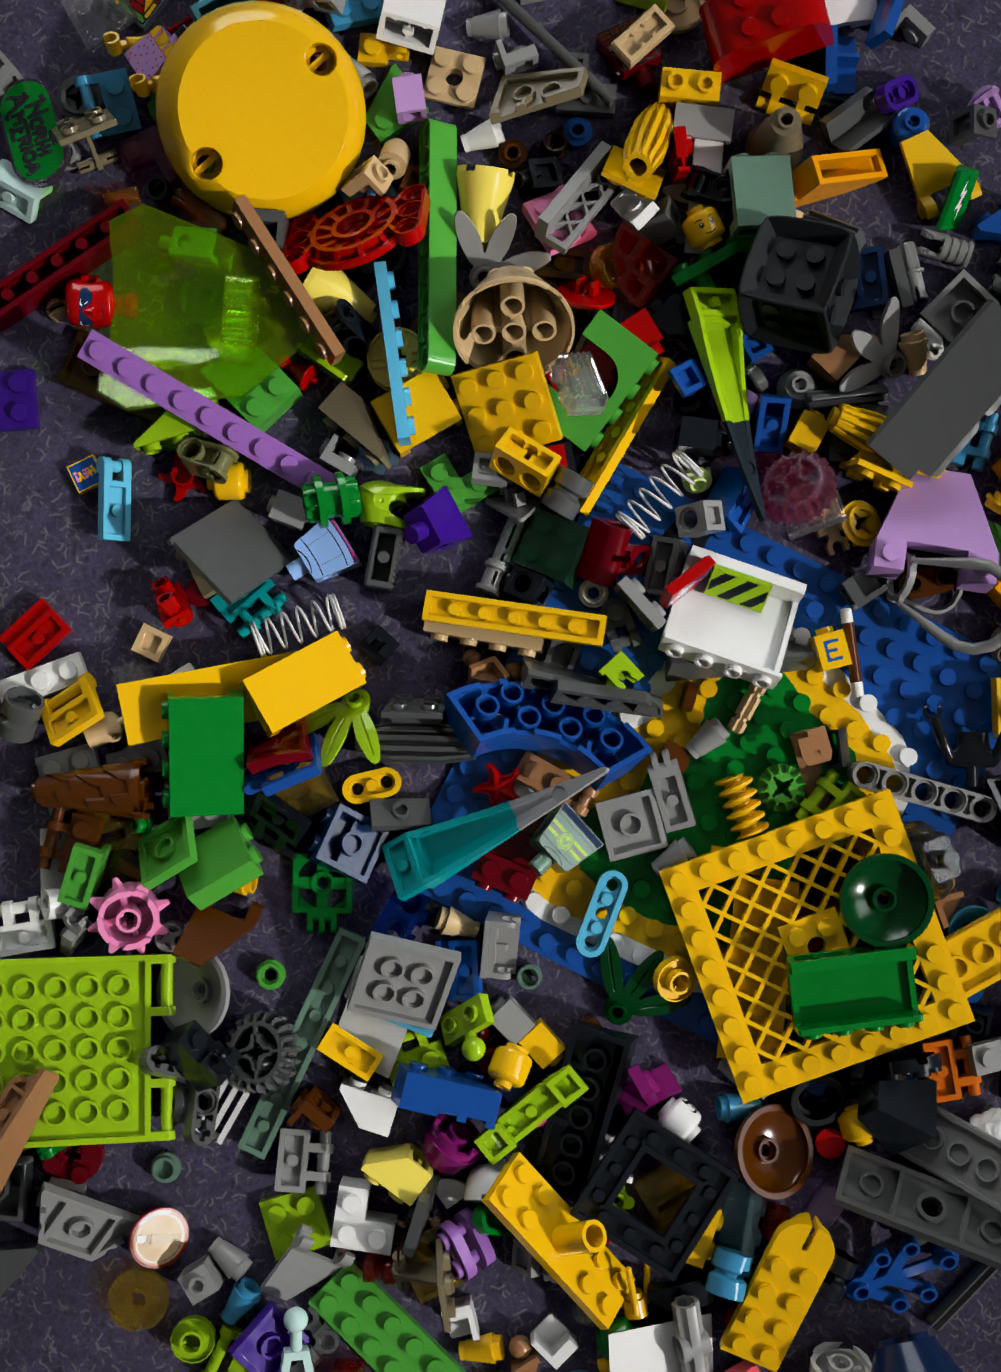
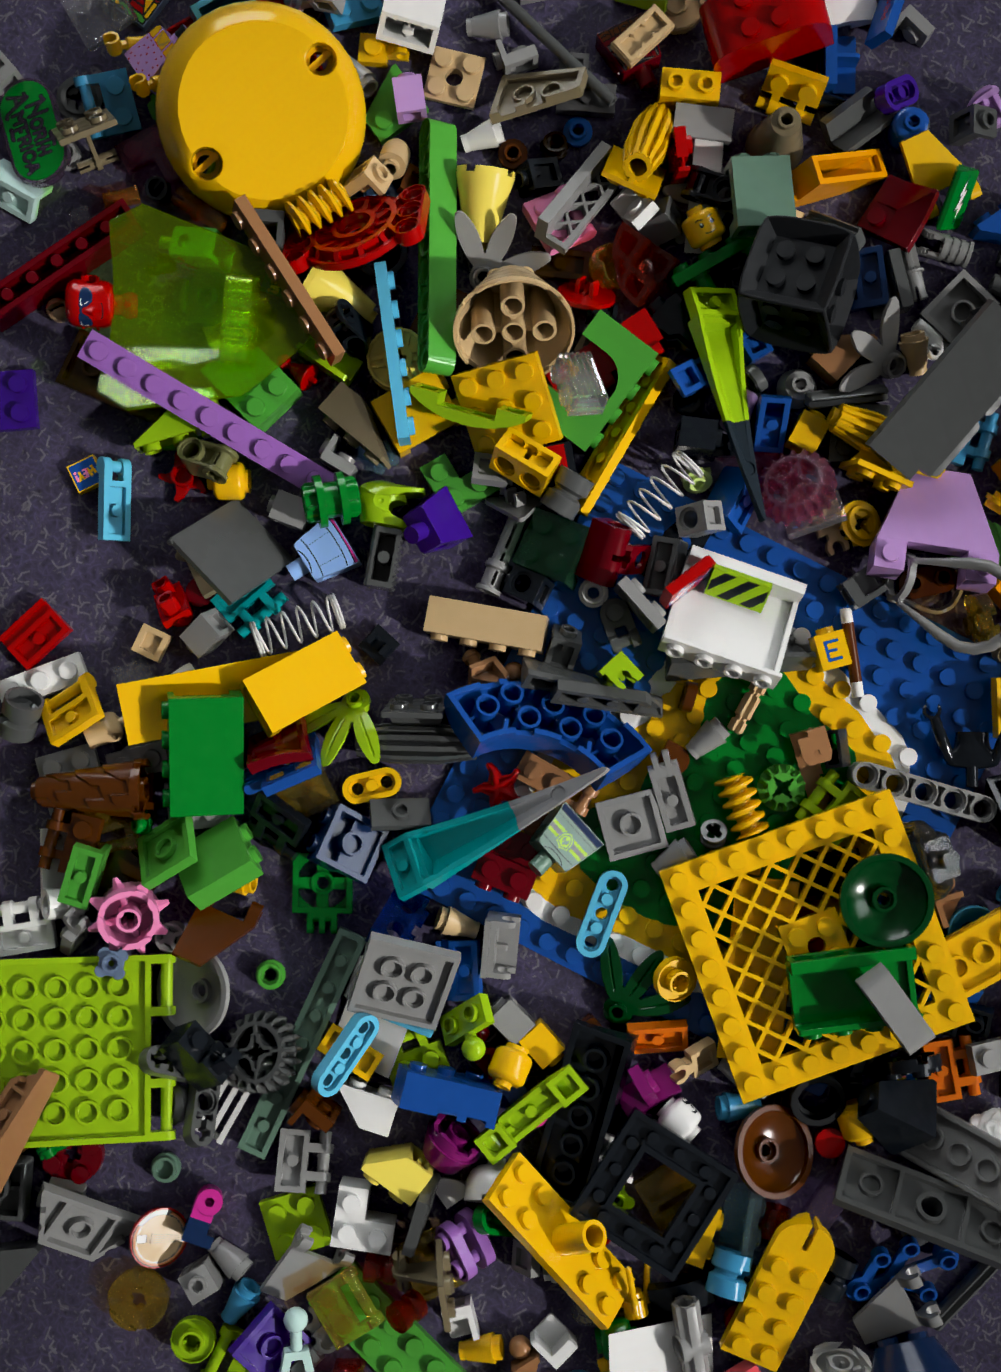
yellow plate [422,590,607,647] -> none
sand green hinge [517,963,542,990] -> none
none -> sand blue plate [94,947,129,980]
none -> light grey brick [179,607,235,659]
none -> leg [181,1184,223,1250]
none -> yellow piece [285,178,354,238]
none -> clear yellow plate [306,1265,385,1350]
none -> medium azure plate [311,1012,379,1097]
none -> clear red wheel [385,1289,428,1334]
none -> lime slope [409,382,533,429]
none -> orange plate [626,1019,688,1054]
none -> tan plate [667,1036,719,1085]
none -> dark grey bush [700,819,727,850]
none -> light grey flag [852,1262,943,1345]
none -> light grey beam [855,962,936,1056]
none -> dark red plate [857,174,939,254]
none -> clear yellow plate [963,593,1001,643]

